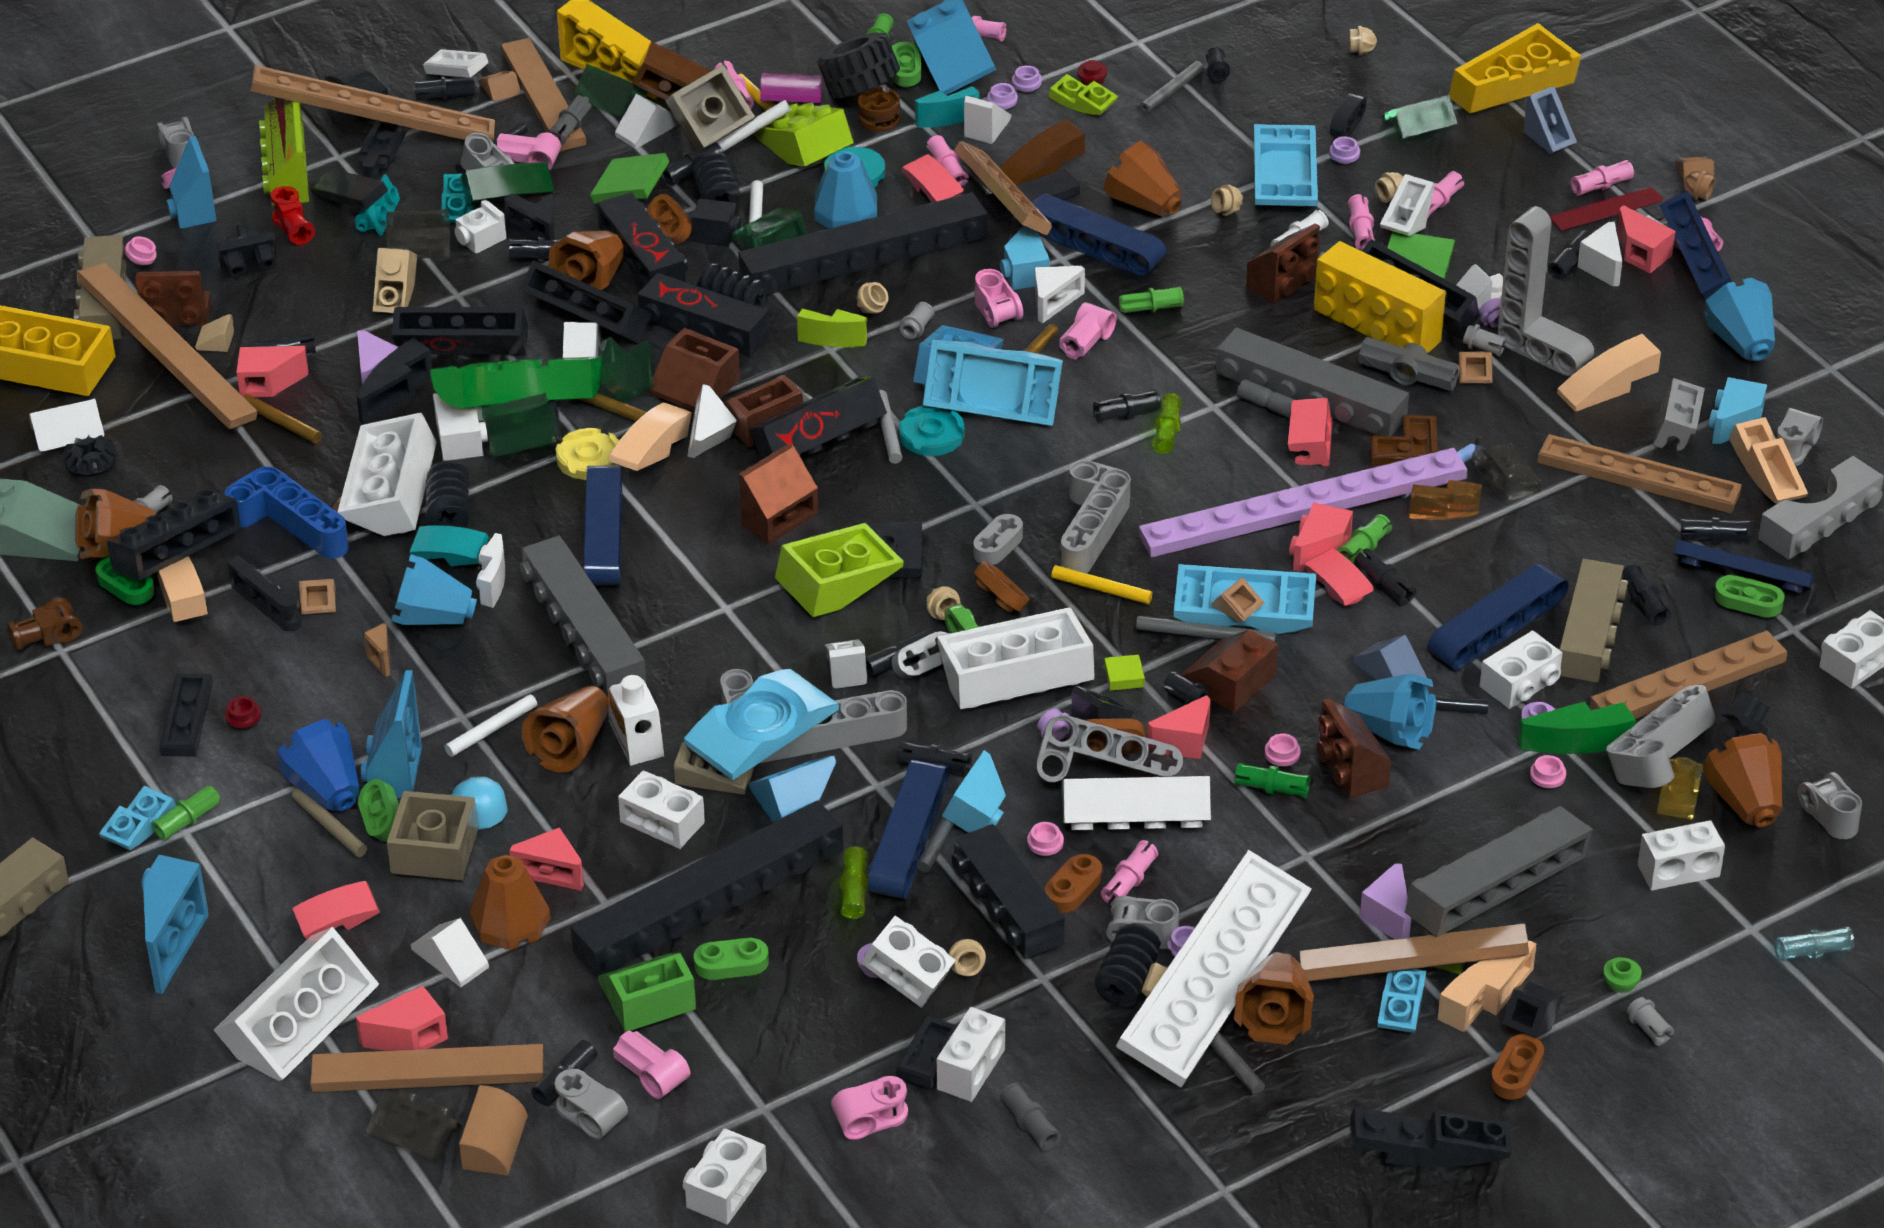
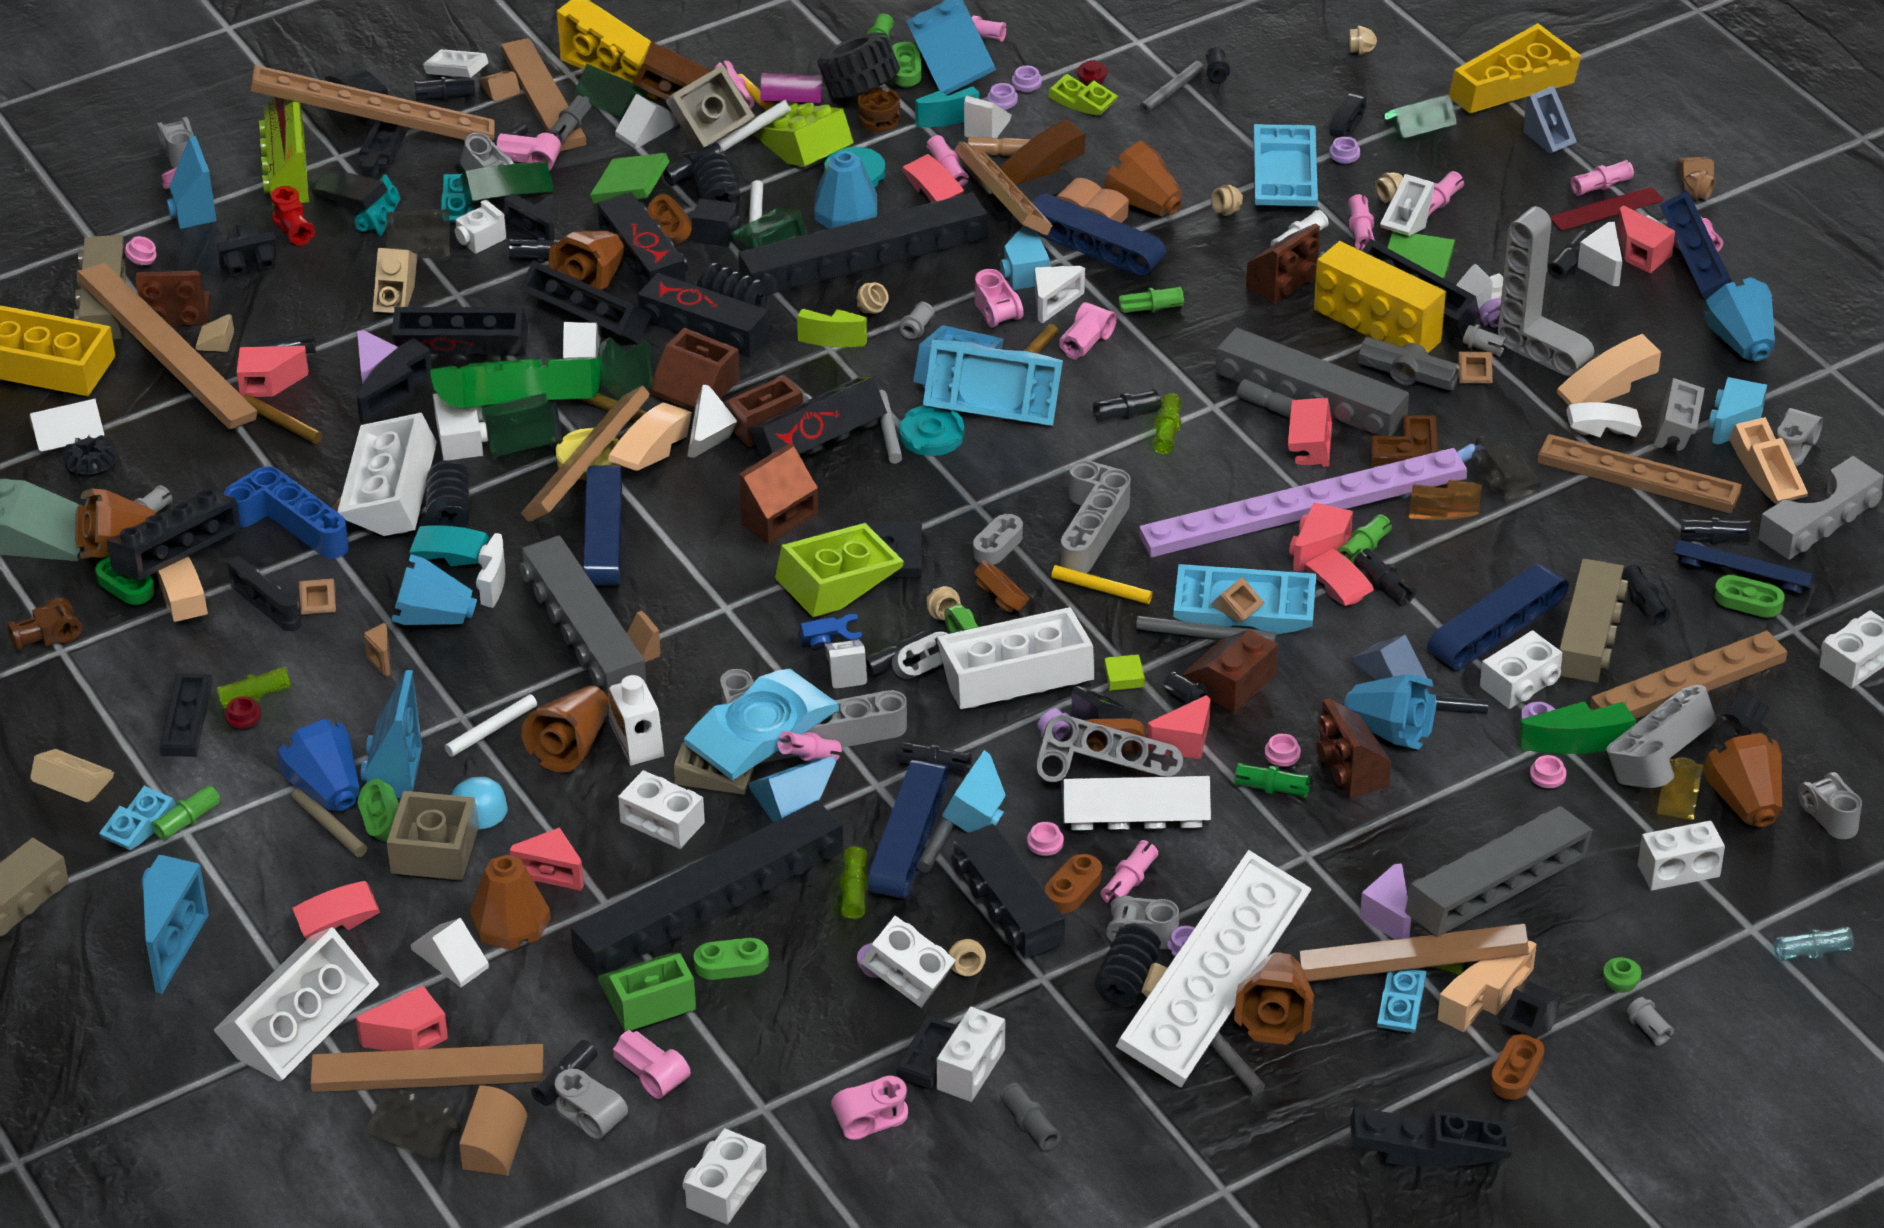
none -> tan slope [31,749,114,802]
none -> clear neon green pin [216,666,291,709]
none -> medium nougat tile [521,385,650,522]
none -> medium nougat slope [627,611,661,662]
none -> bright pink pin [777,731,842,761]
none -> blue plate [798,614,862,649]
none -> medium nougat piece [968,137,1030,157]
none -> nougat brick [1056,178,1129,223]
none -> white slope [1566,402,1642,437]

